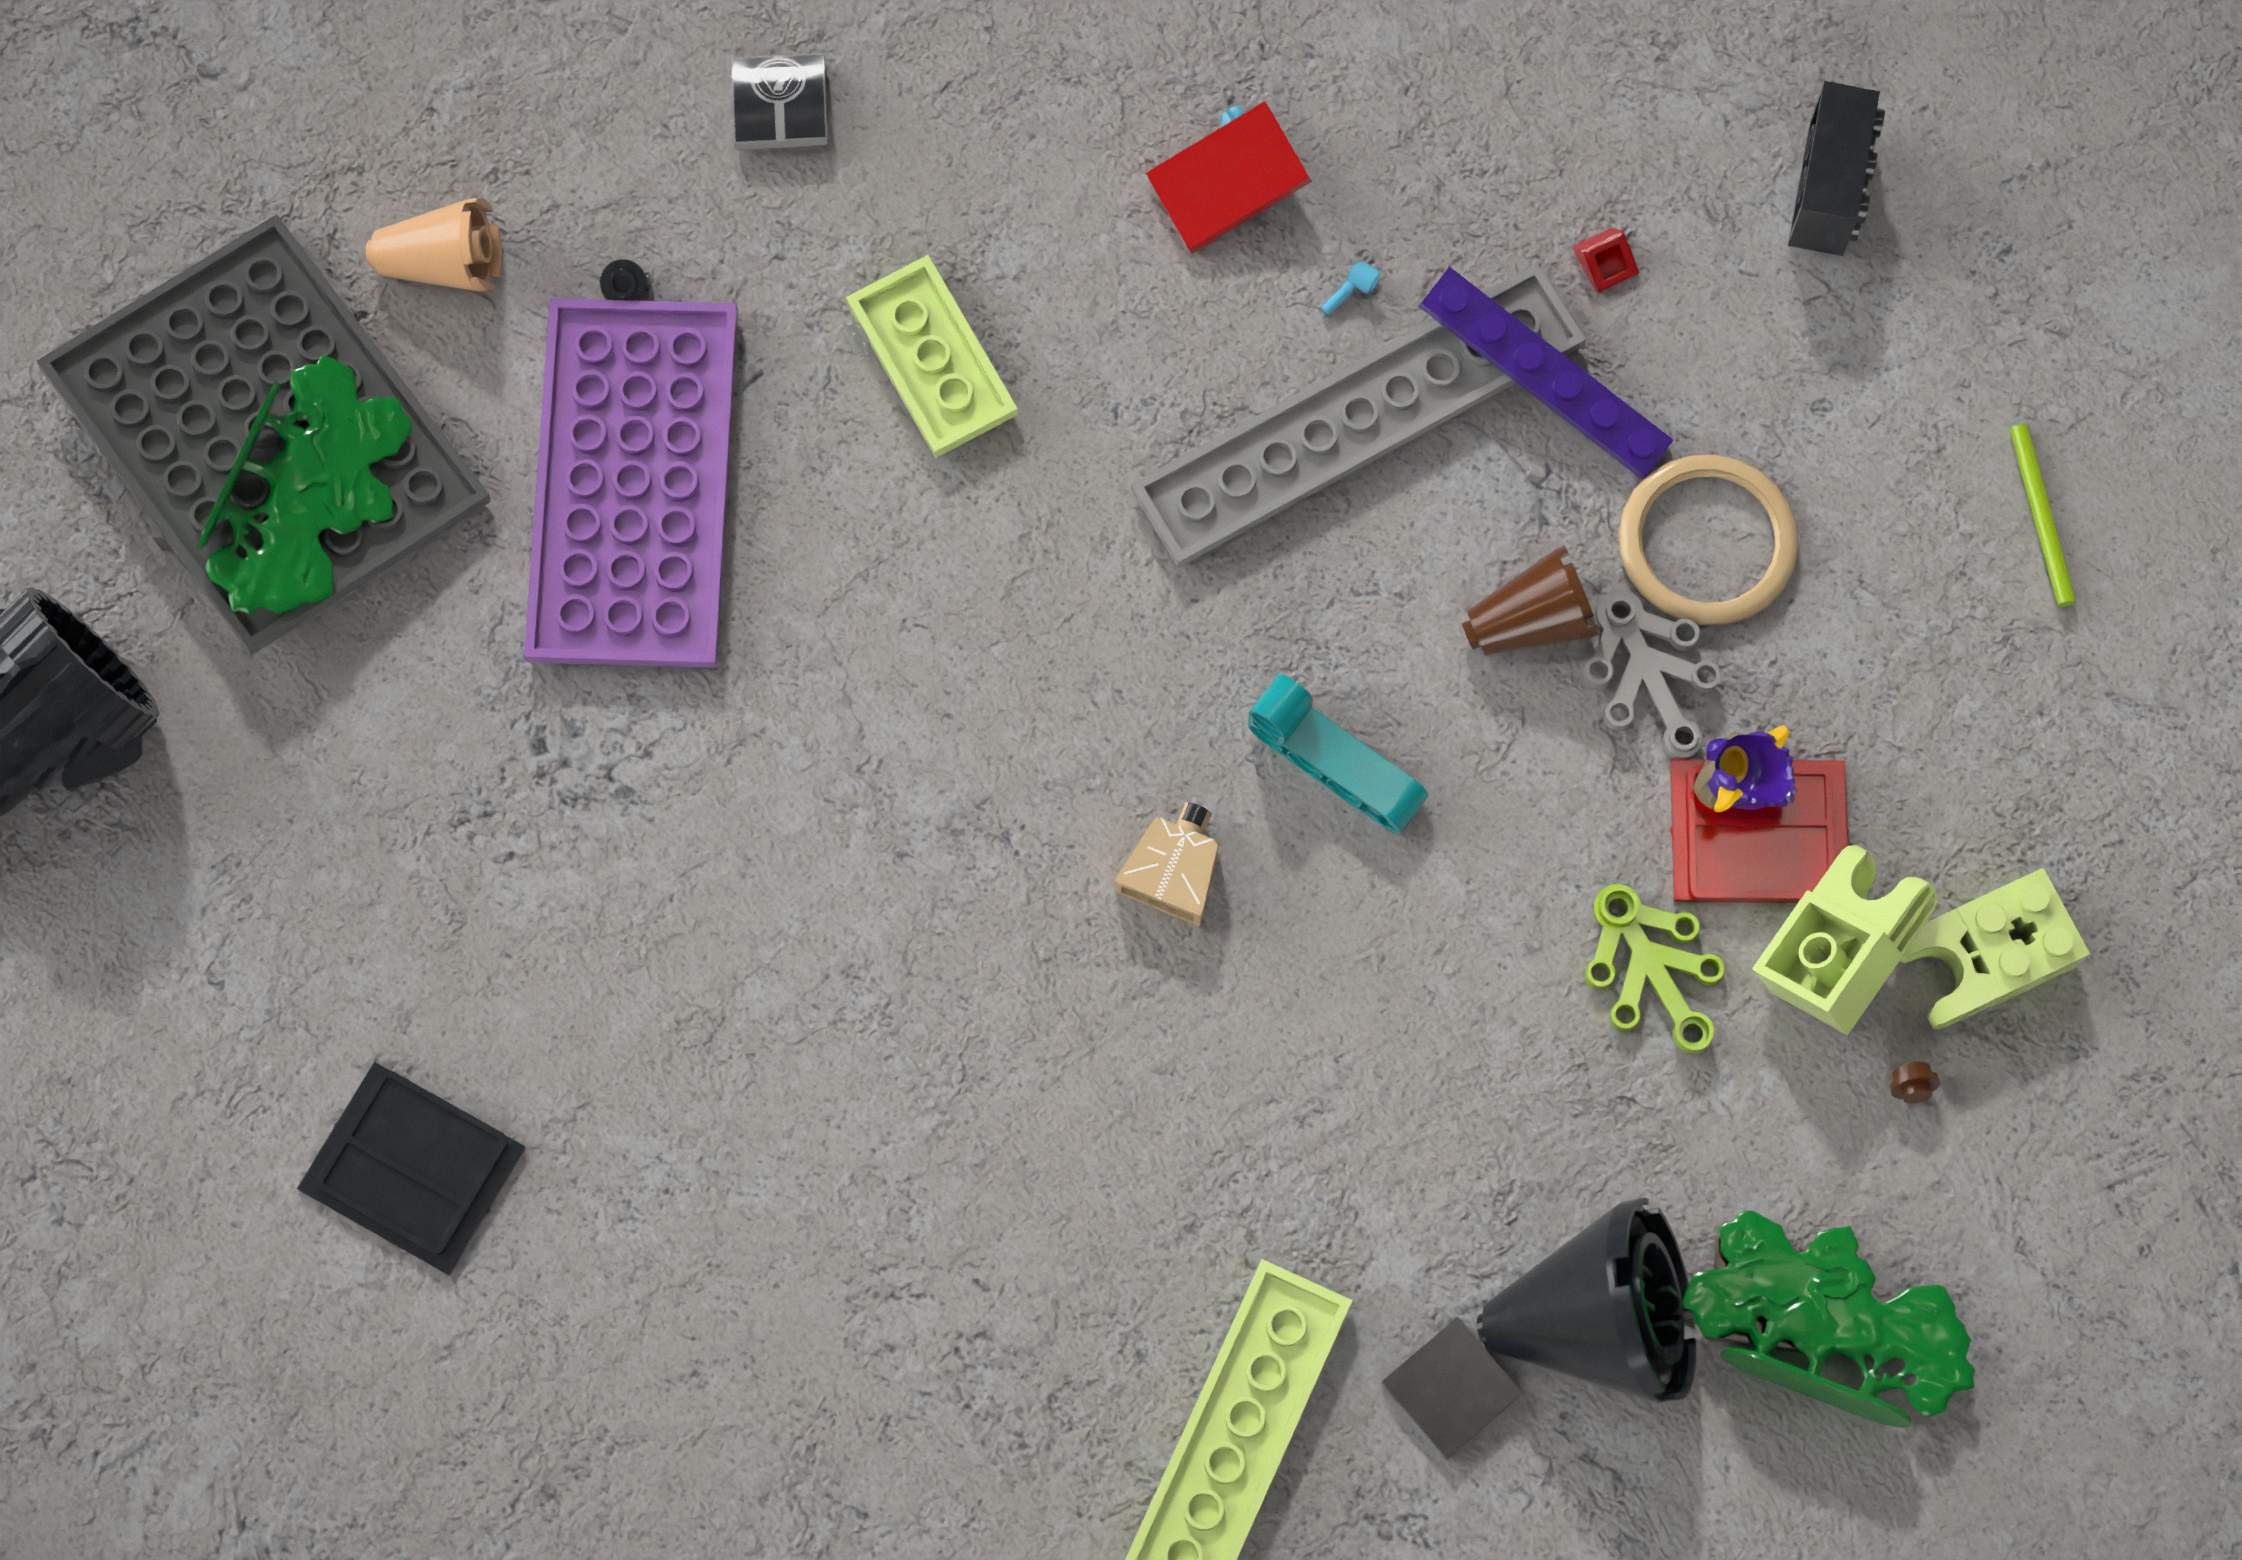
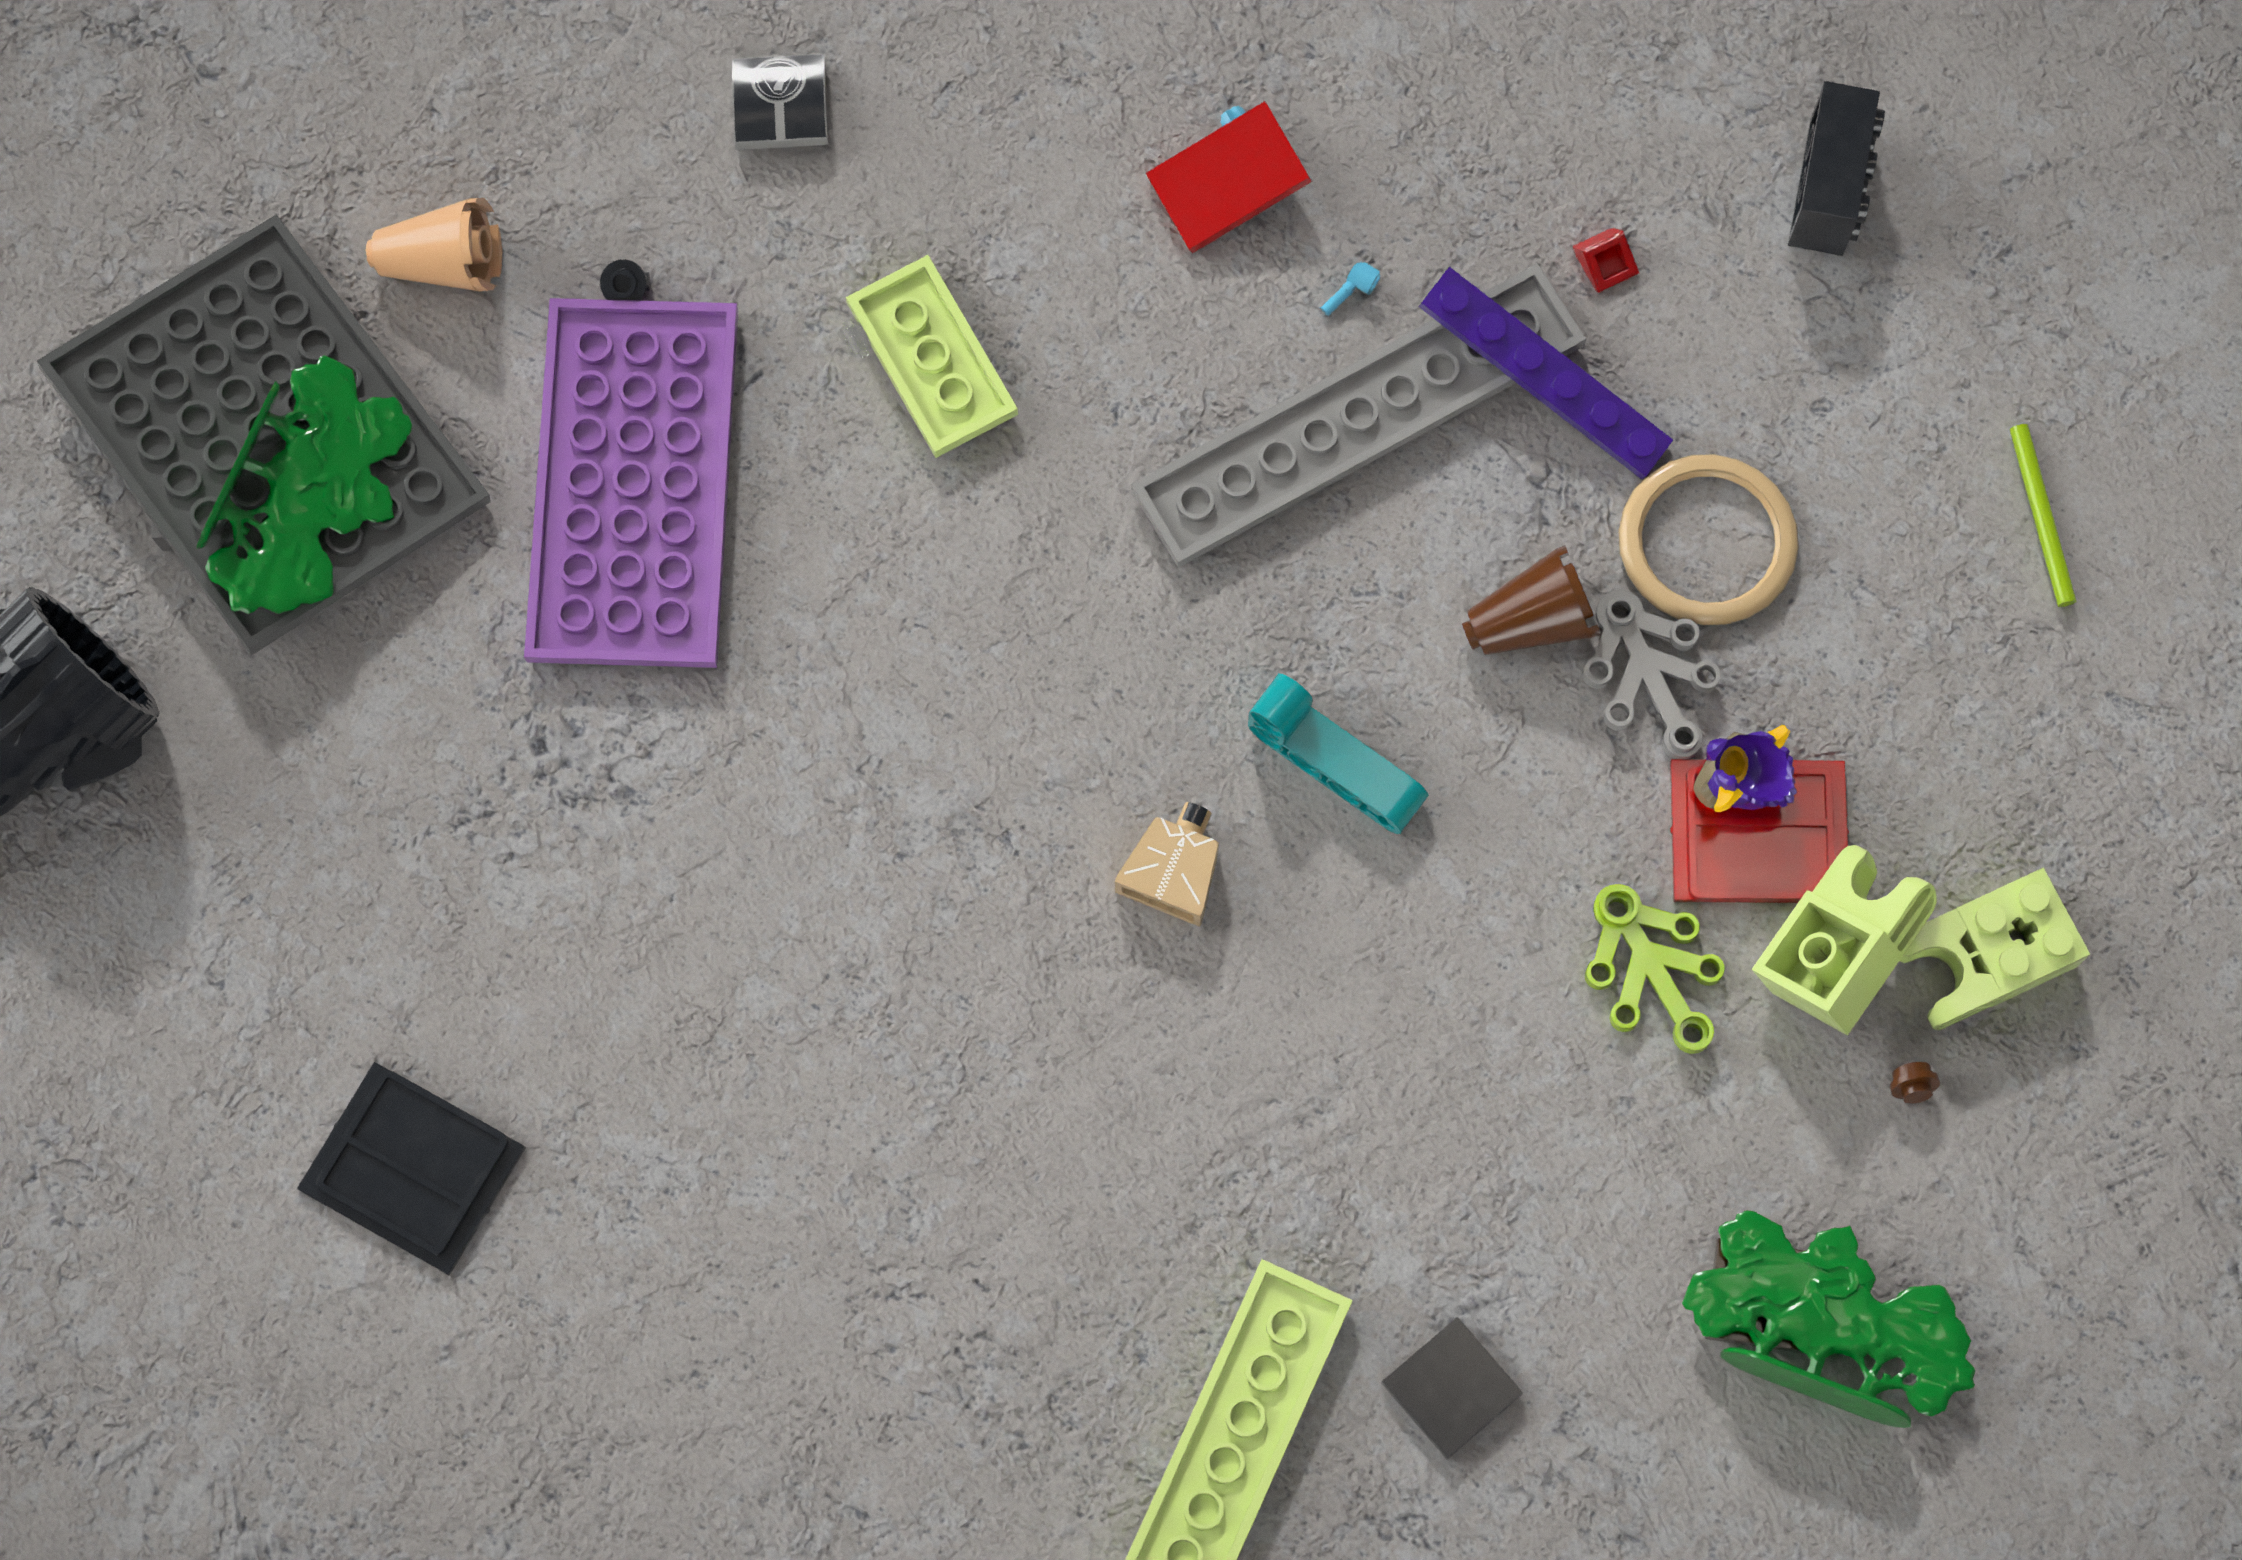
black cone [1477,1198,1697,1403] -> none

